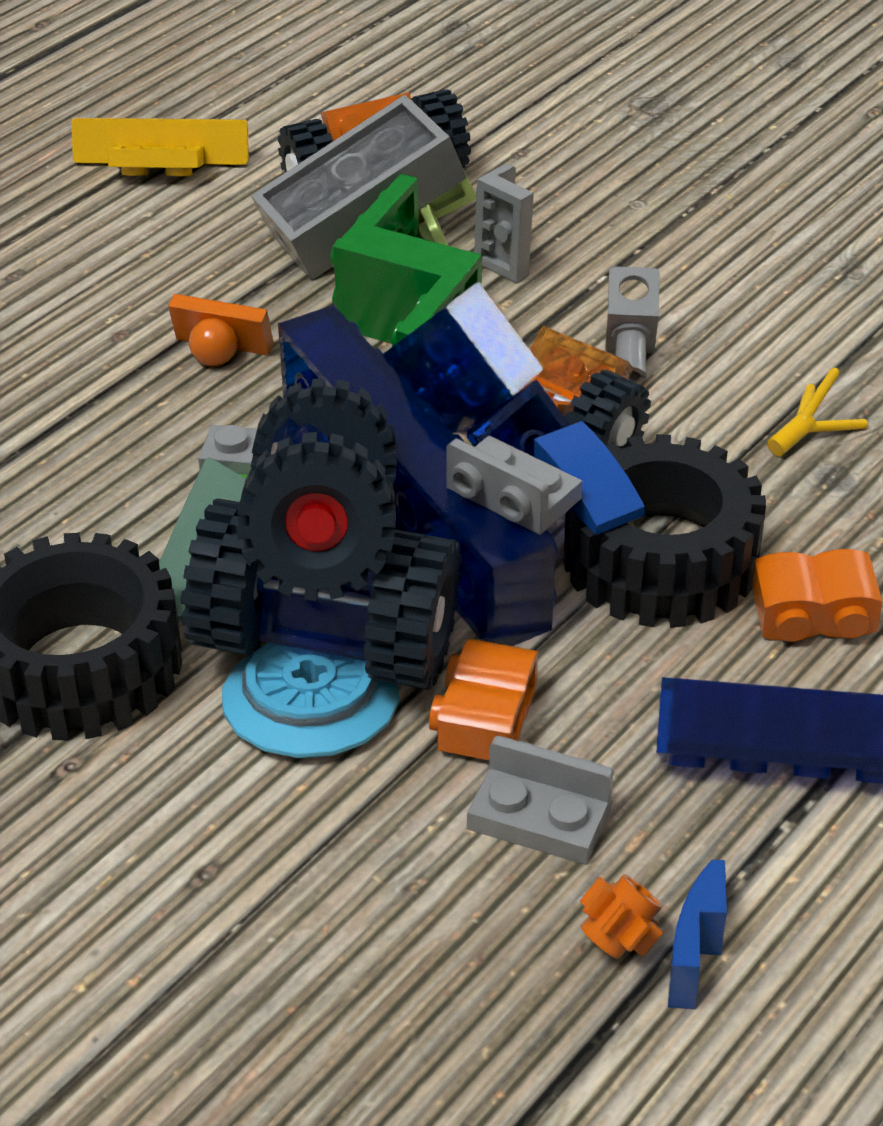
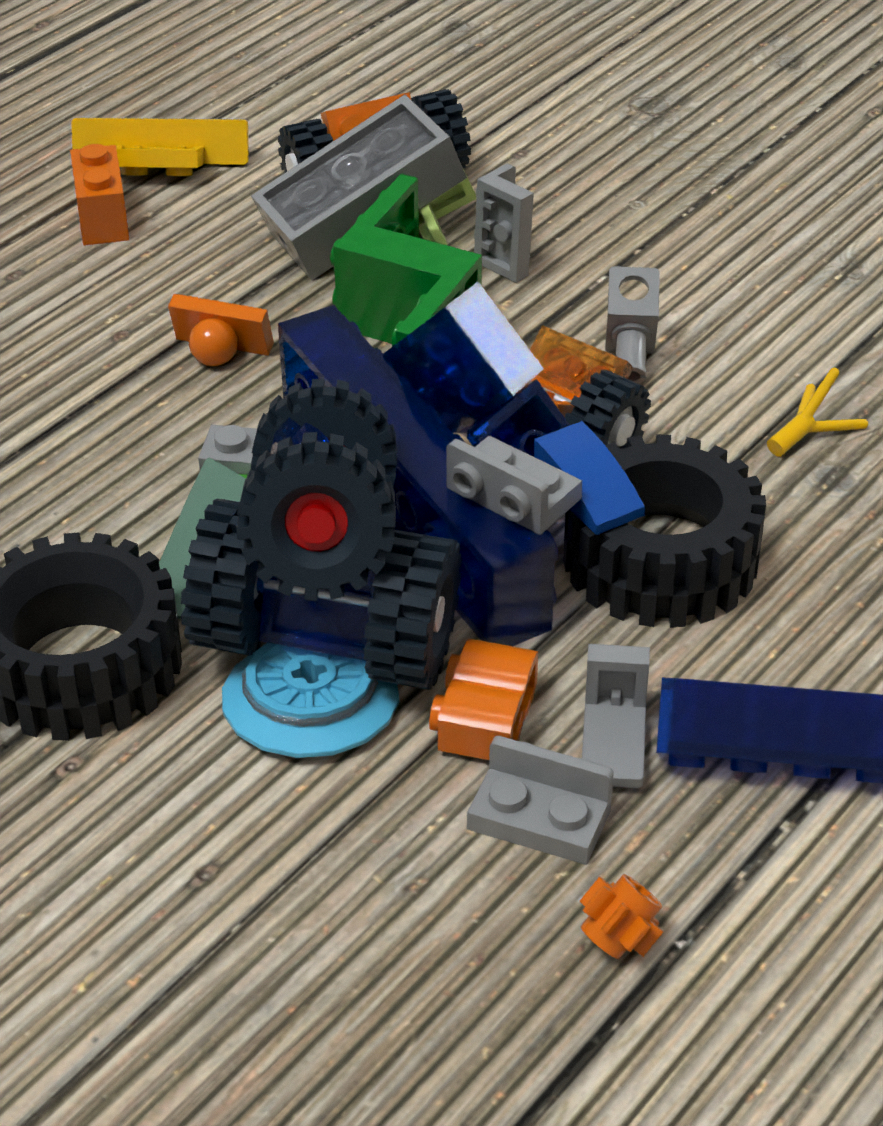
blue slope [668,859,727,1009] -> none
orange brick [752,549,882,642] -> none
none -> orange brick [70,144,129,246]
none -> light grey bracket [582,644,650,788]

